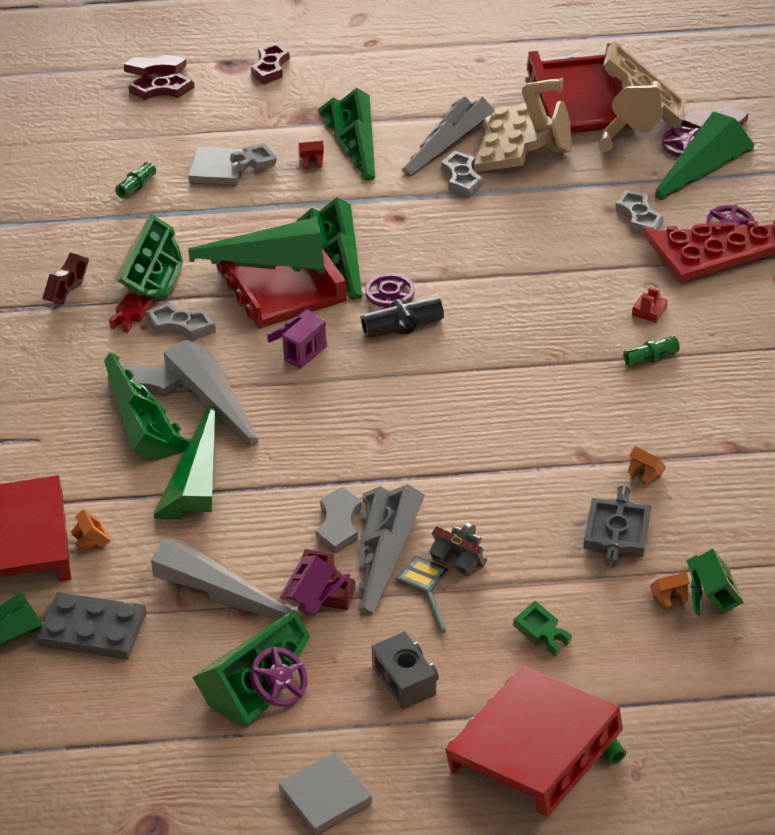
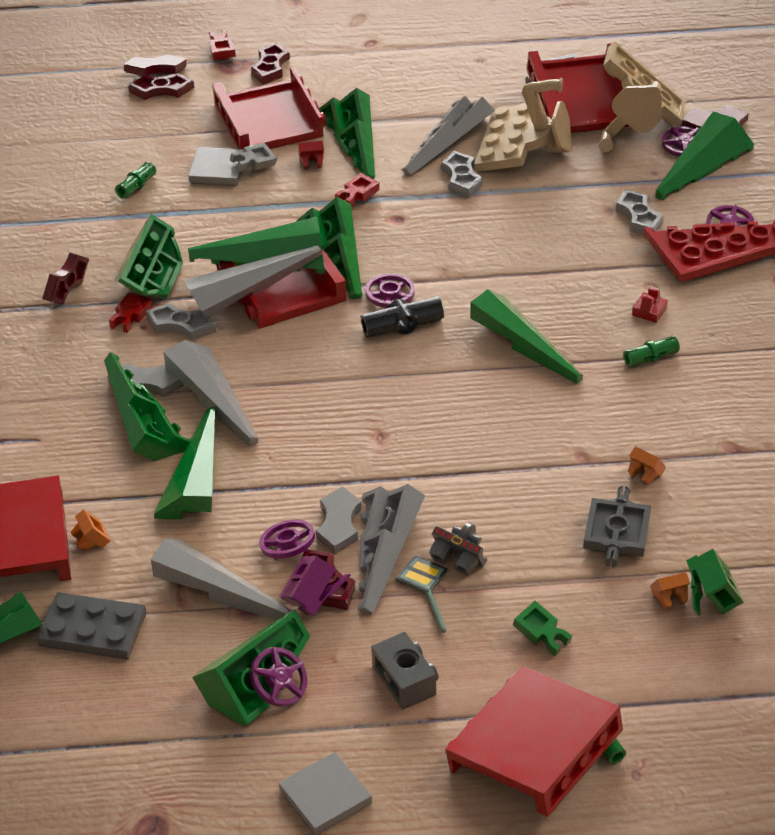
magenta piece [267,310,327,369] -> none
none -> light grey wedge [184,245,323,319]
none -> plate [209,29,236,60]
none -> panel [212,67,326,149]
none -> magenta wheel [259,520,315,560]
none -> red plate [335,173,380,208]
none -> green wedge [470,289,583,384]

